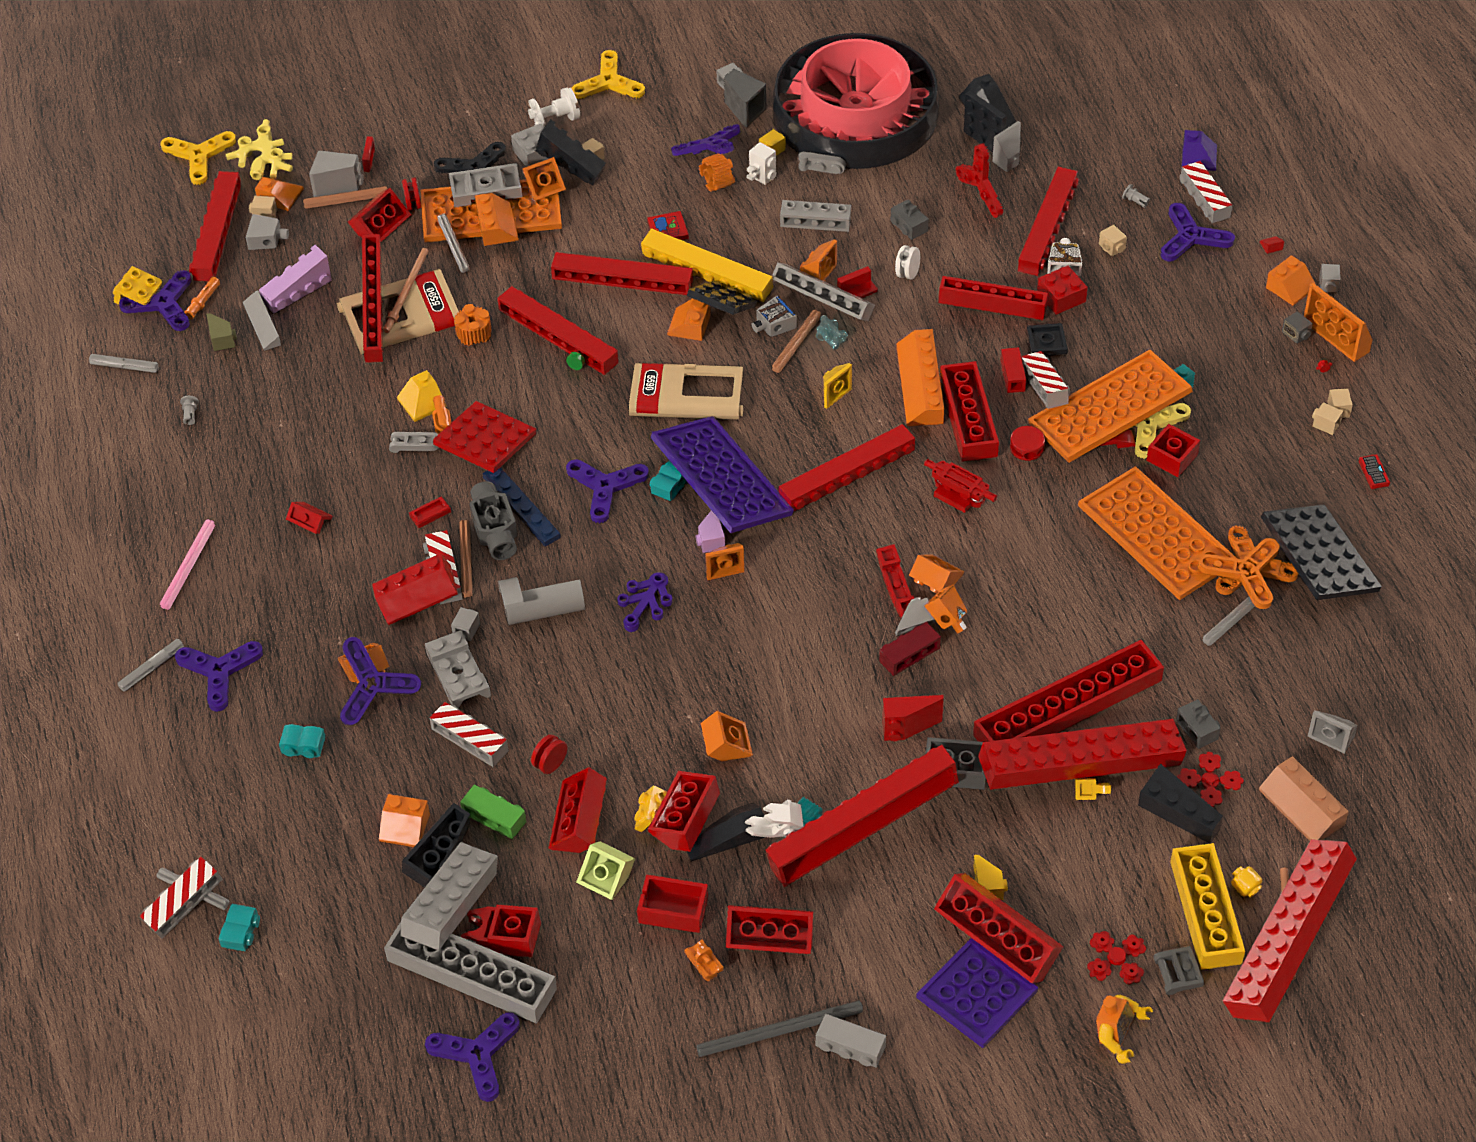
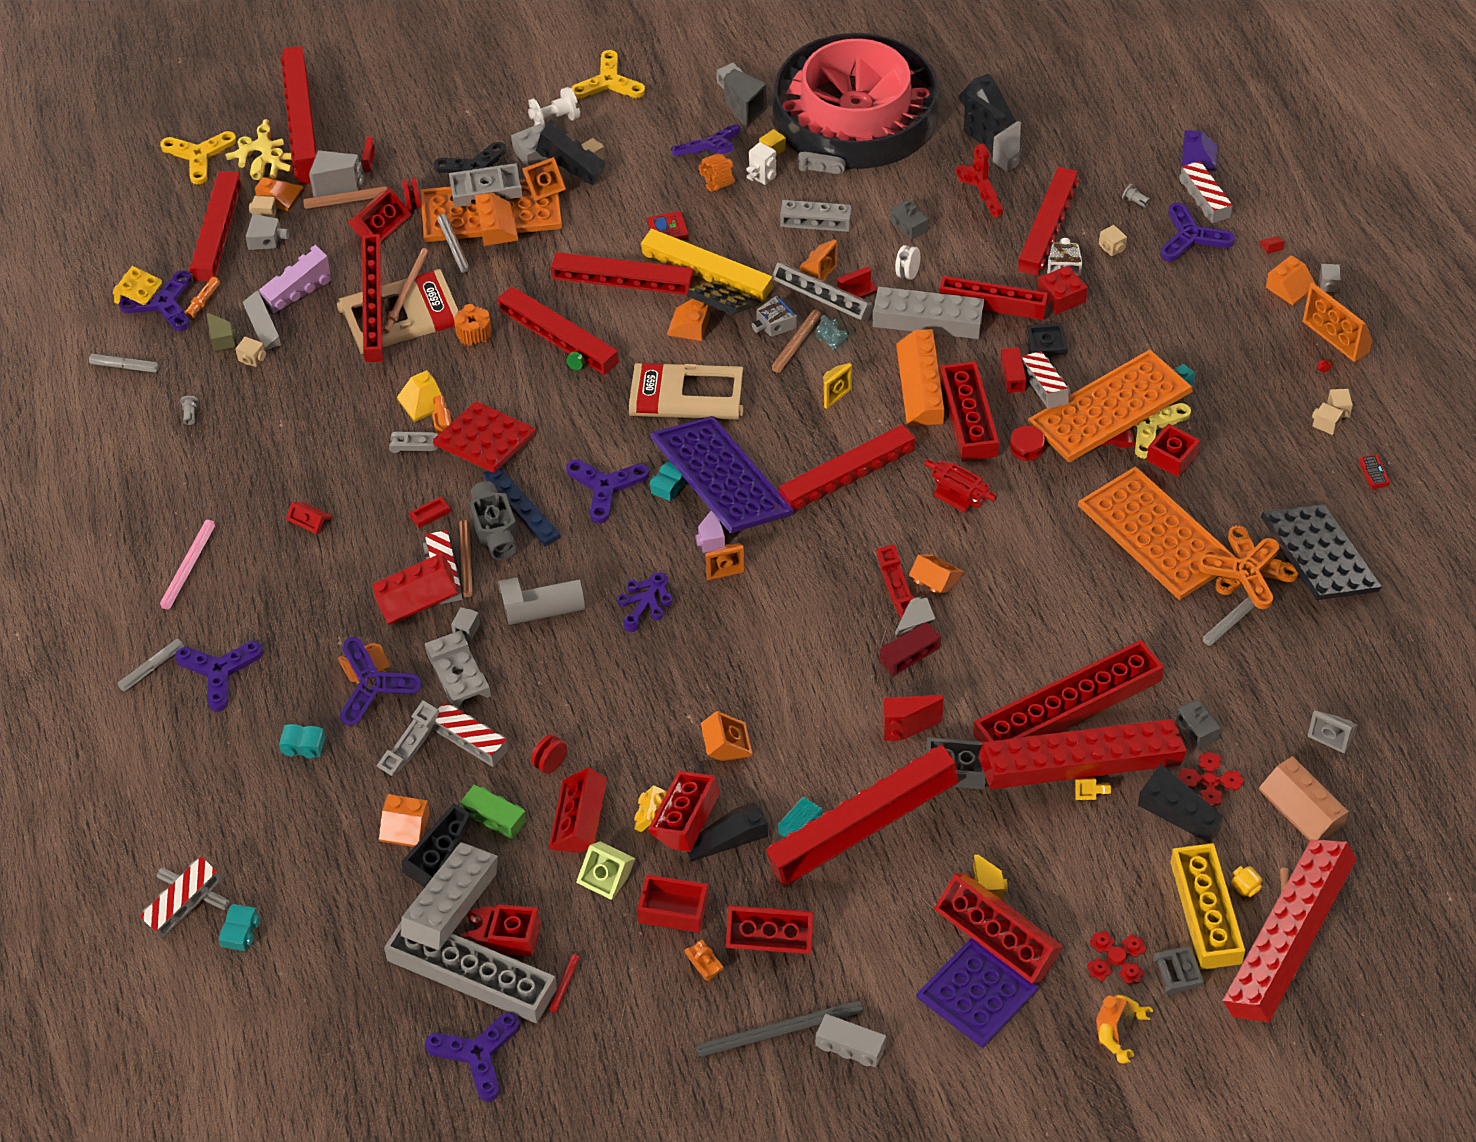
white piece [745,800,803,838] -> none
orange torso [924,584,967,634] -> none
dark grey brick [1282,311,1313,344] -> none
none -> tan brick [235,337,266,367]
none -> red brick [280,46,317,185]
none -> light grey slope [377,701,439,777]
none -> red bar [549,954,580,1013]
none -> light grey brick [873,286,984,339]

